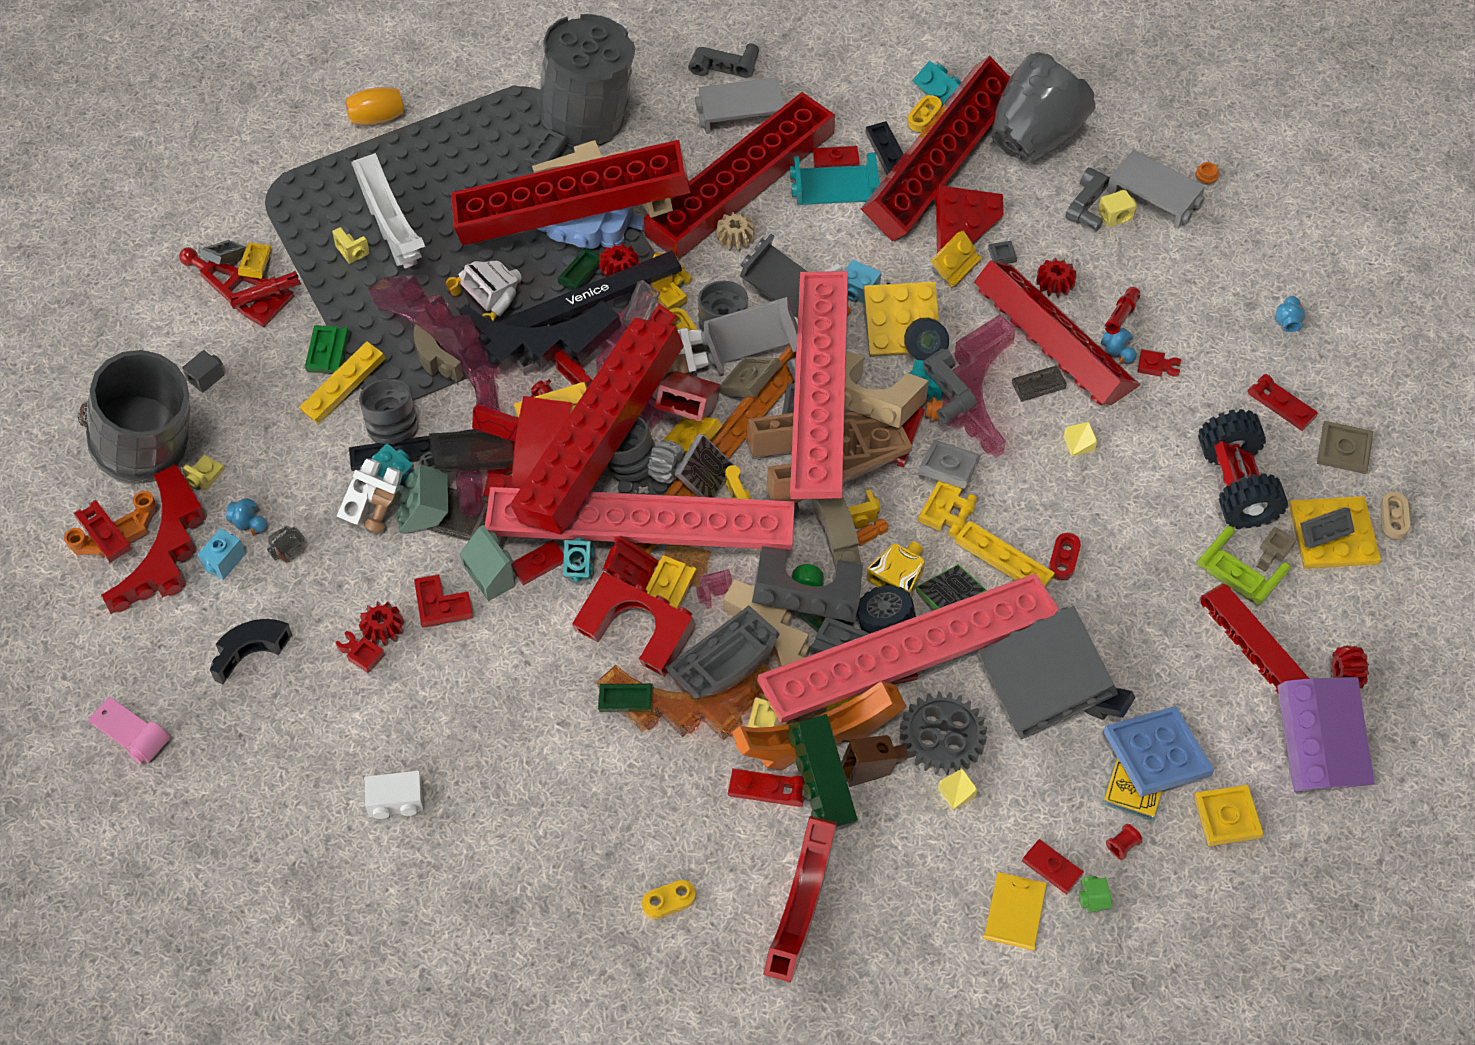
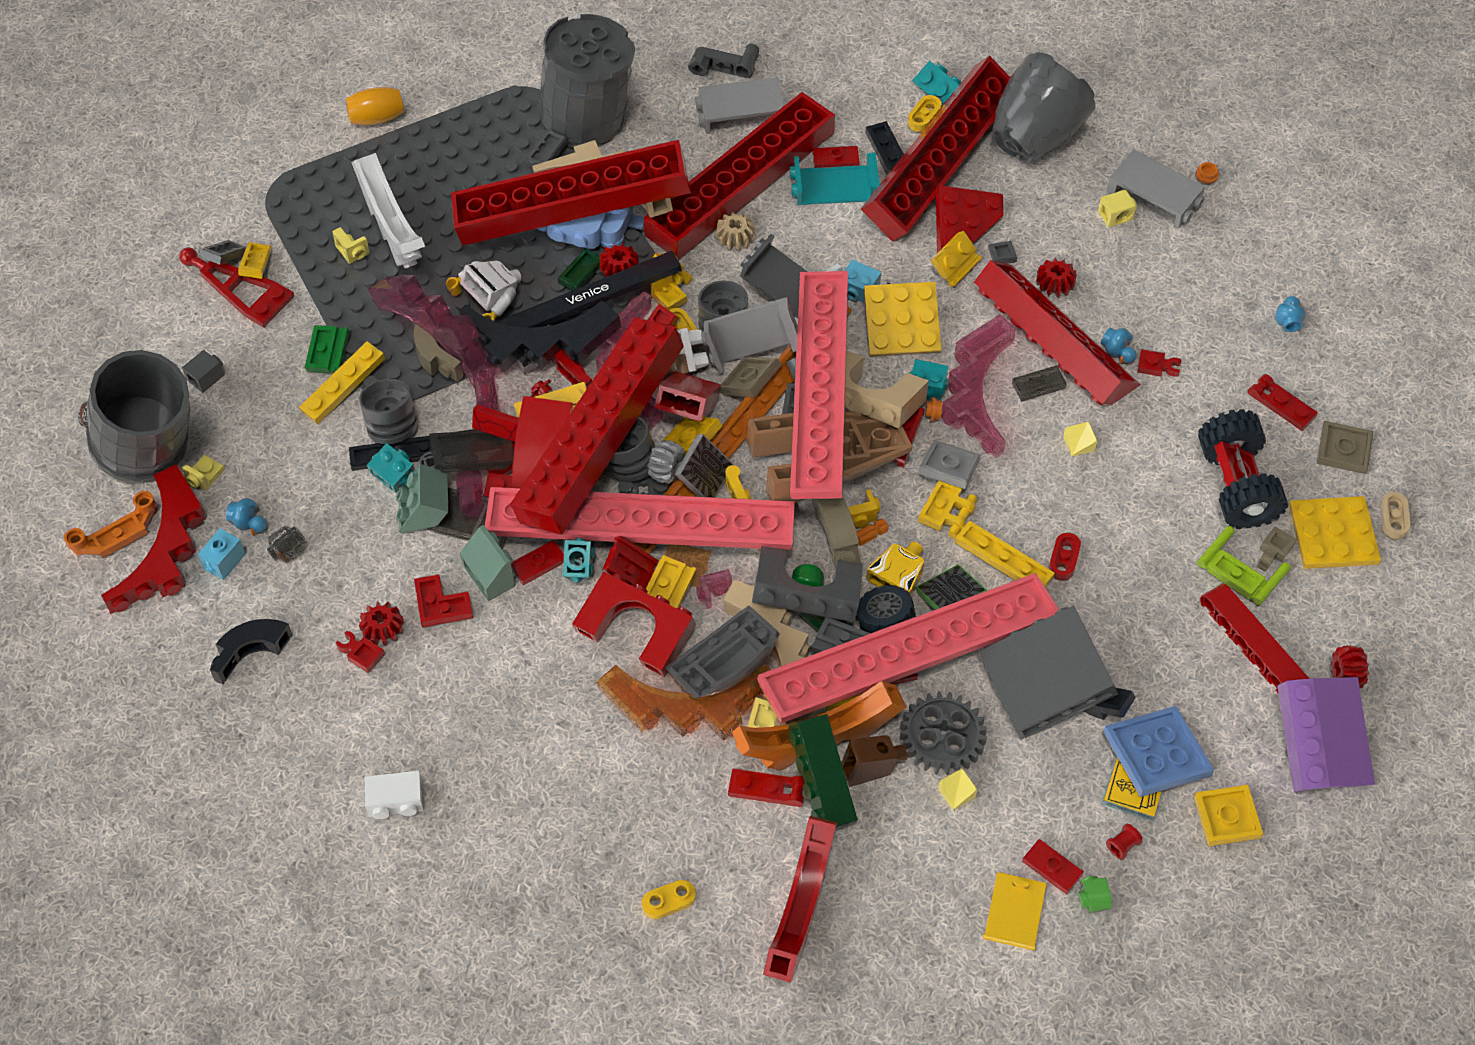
red plate [73,500,132,563] -> none
bright pink door [88,696,170,764] -> none
red pin [228,271,301,309] -> none
white hips [337,458,404,534] -> none
dark green tile [598,683,654,712] -> none
clear tile [622,280,660,326] -> none
black wheel [904,317,949,361] -> none
dark grey beam [923,348,977,423] -> none
dark grey beam [1065,167,1110,232] -> none
red pin [1105,287,1141,334] -> none
dark grey plate [1300,507,1355,548] -> none

